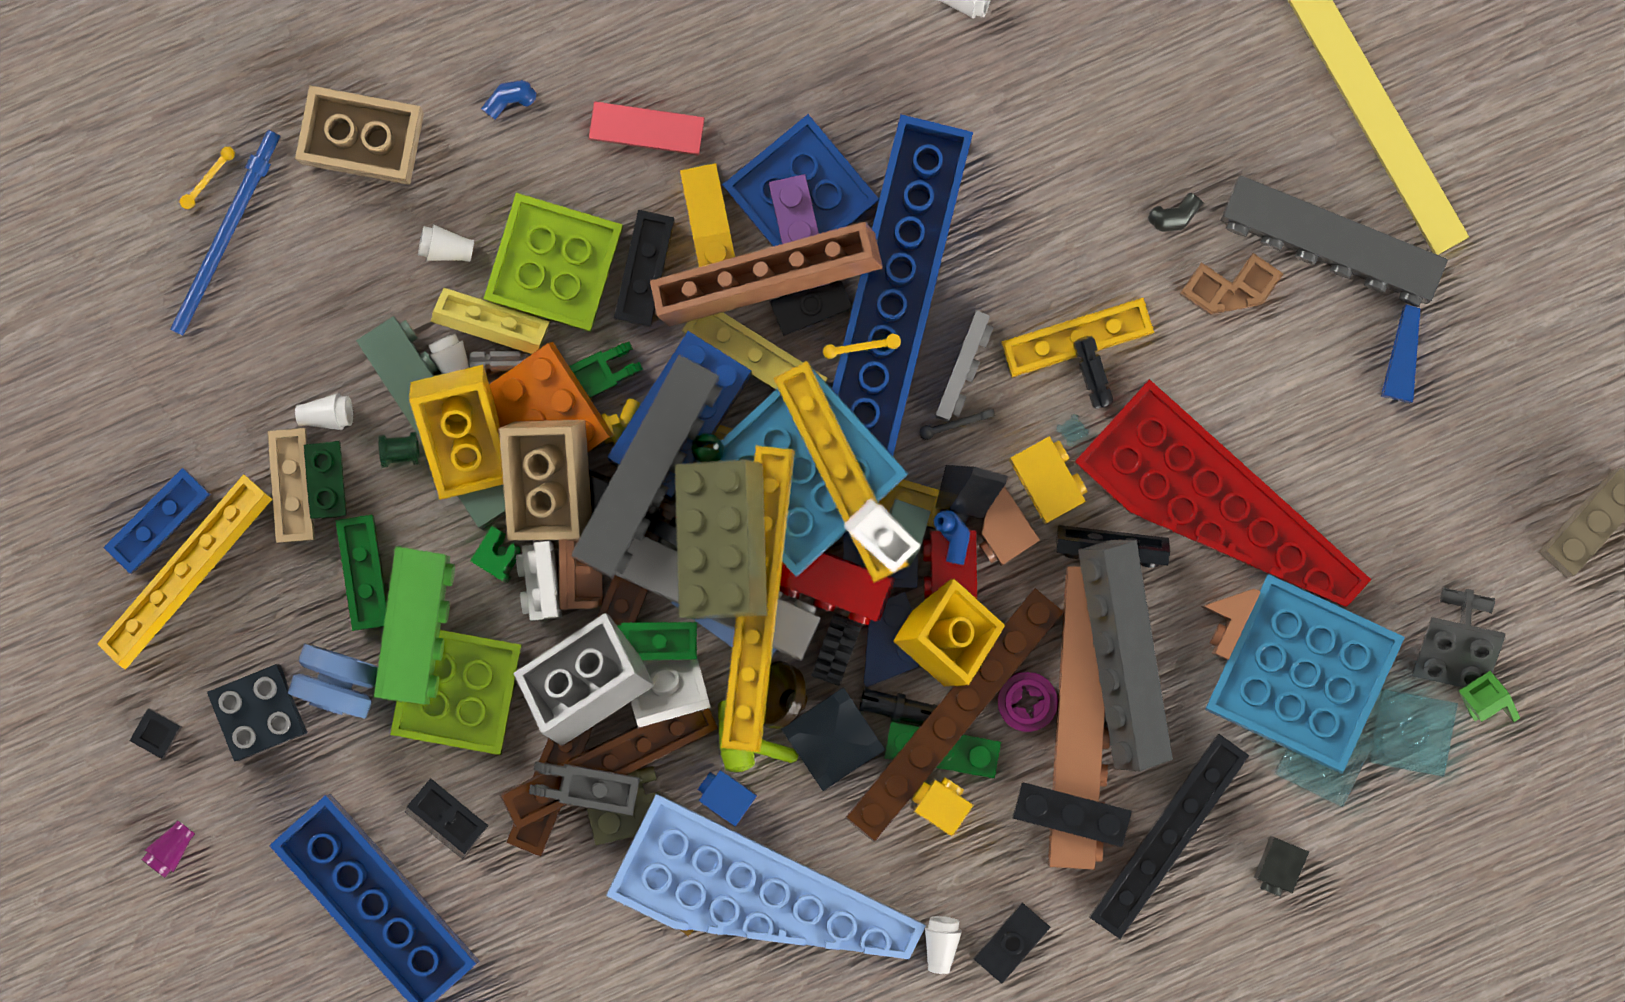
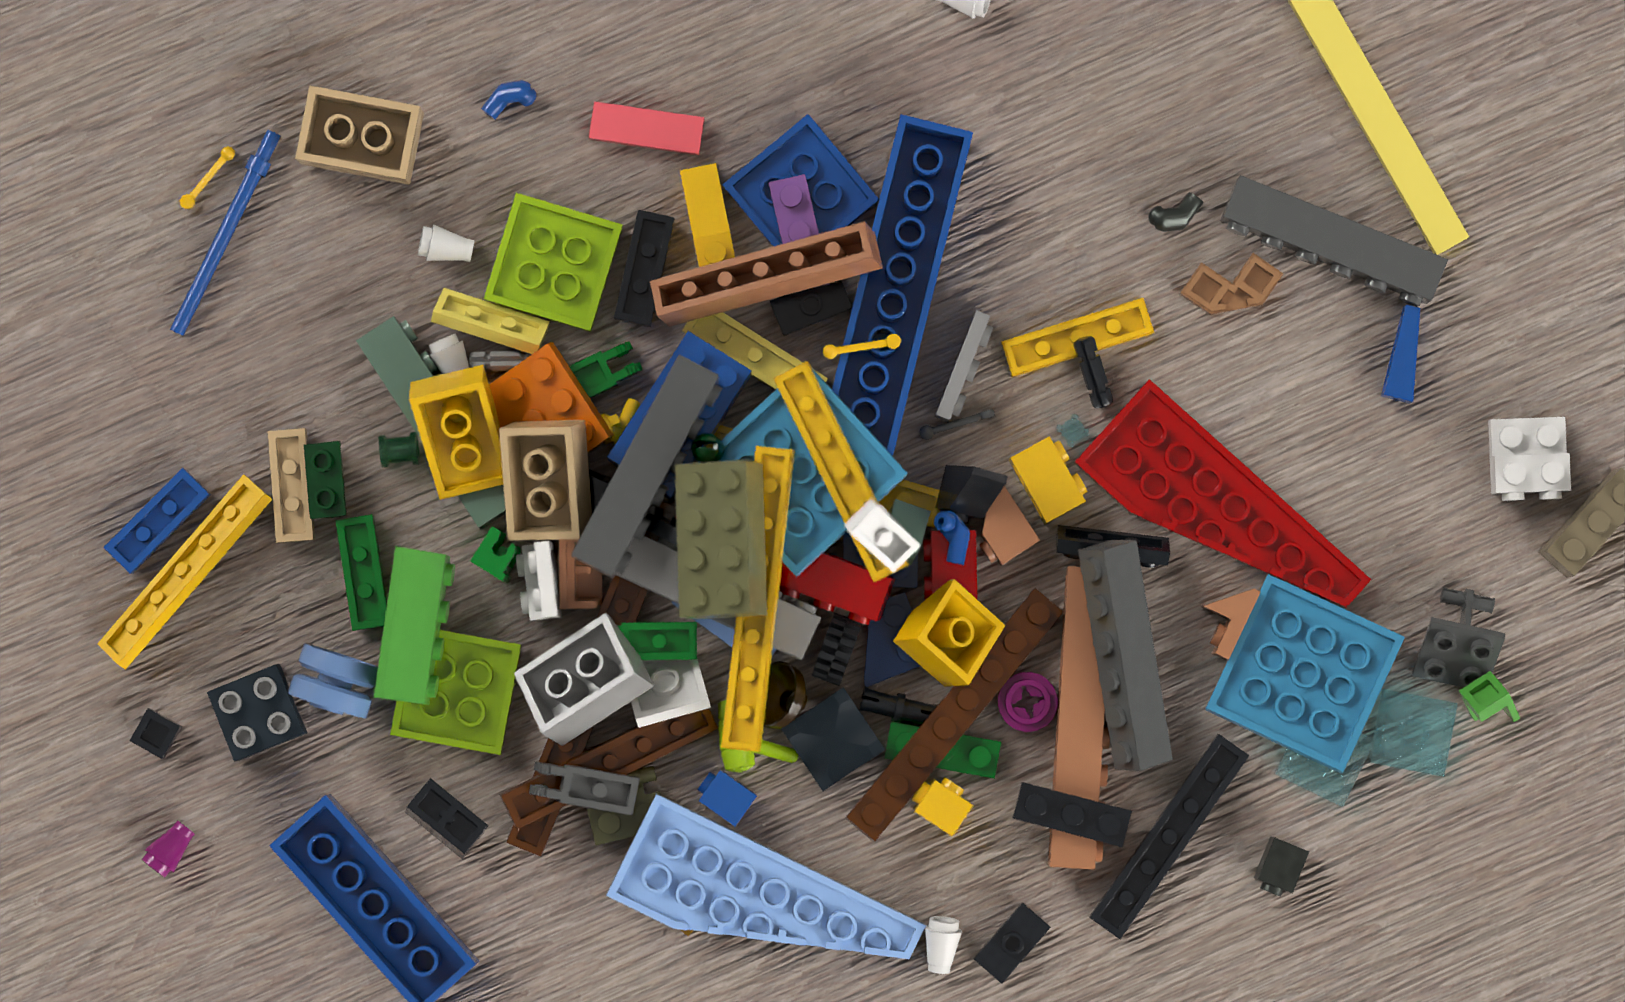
white cone [295,393,353,430] -> none
none -> white plate [1488,417,1571,501]

